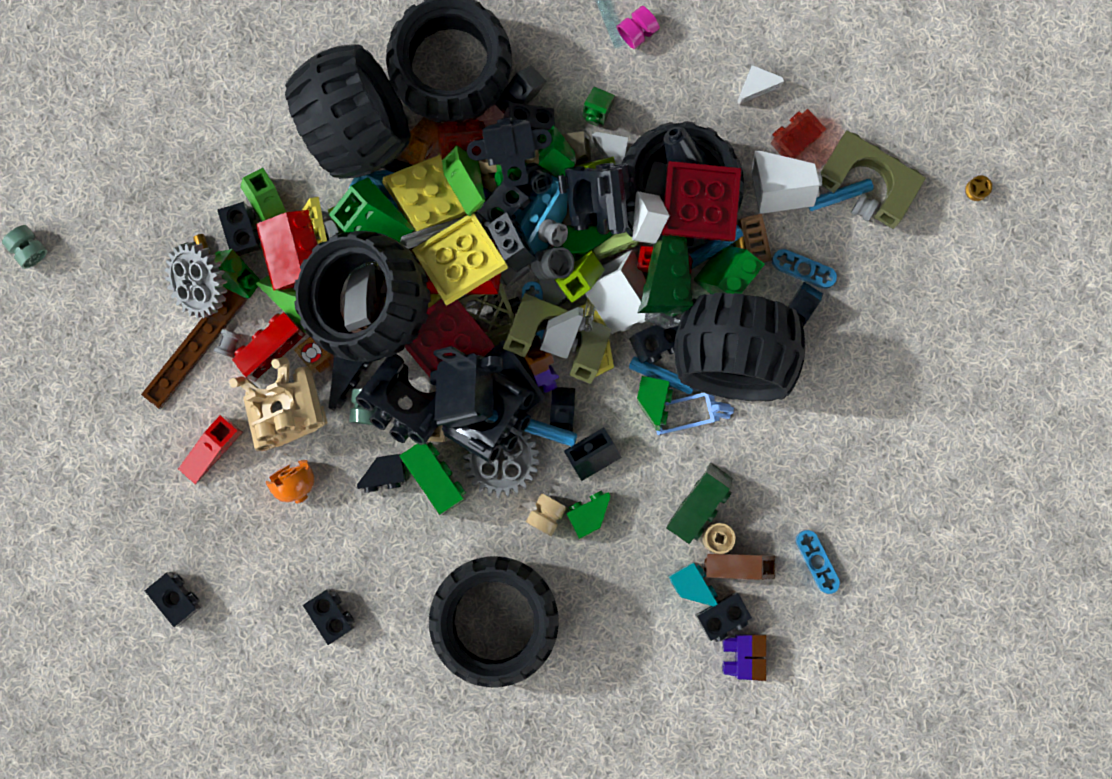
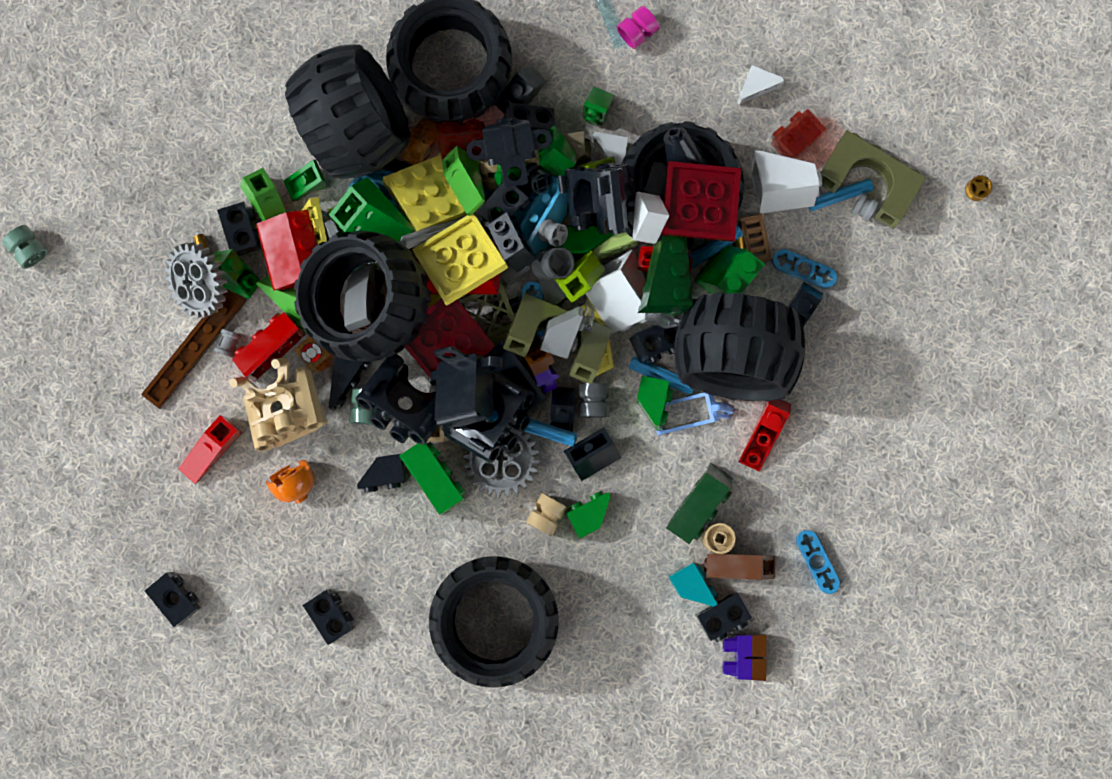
none -> green slope [283,159,326,201]
none -> dark grey wheel [579,383,609,418]
none -> red slope [738,399,792,472]

